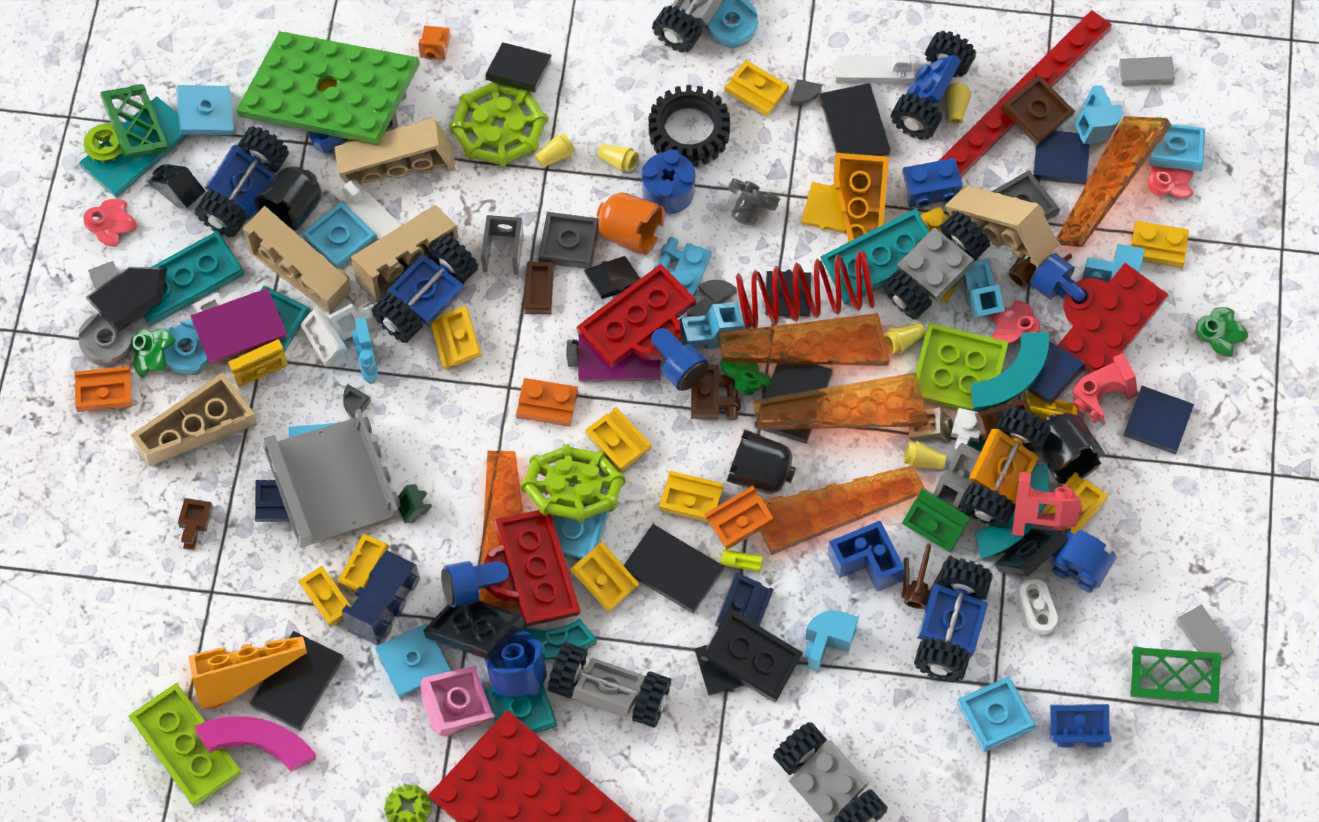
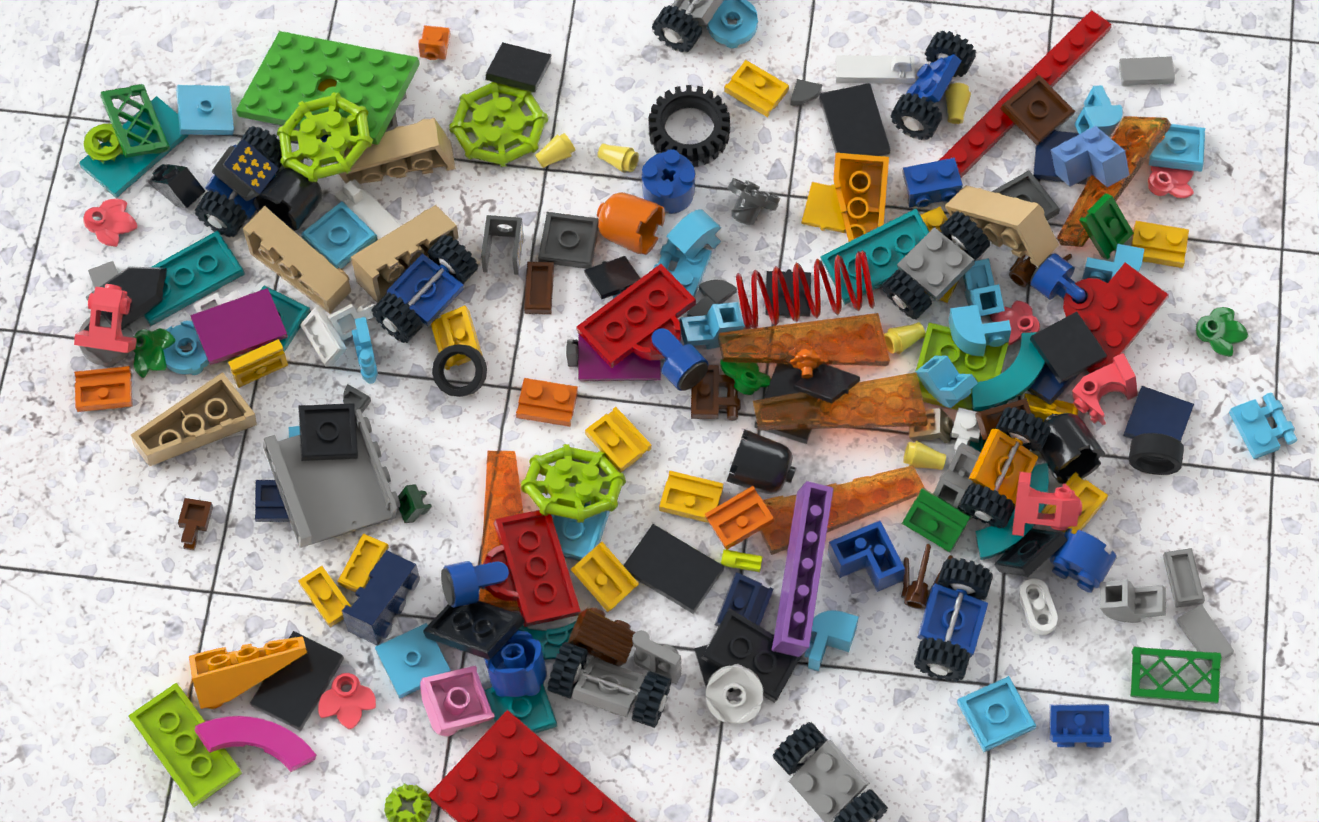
none -> coral tile [74,284,136,353]
none -> piece [212,139,279,201]
none -> lime plate [277,92,373,182]
none -> black tile [298,403,358,461]
none -> coral plate [318,673,376,729]
none -> black tyre [432,344,487,397]
none -> reddish brown brick [568,608,635,667]
none -> light grey plate [633,630,681,685]
none -> medium azure brick [666,209,721,259]
none -> white plate [706,664,763,724]
none -> medium lavender brick [772,481,833,657]
none -> orange plant [790,349,824,378]
none -> black piece [794,363,860,404]
none -> medium azure brick [915,356,978,408]
none -> medium azure brick [948,305,1011,356]
none -> black tile [1030,311,1107,384]
none -> medium blue brick [1051,126,1129,187]
none -> green plate [1079,193,1134,260]
none -> light grey brick [1100,579,1166,623]
none -> black tyre [1129,433,1184,475]
none -> light grey tile [1163,548,1205,608]
none -> medium azure plate [1229,392,1298,459]

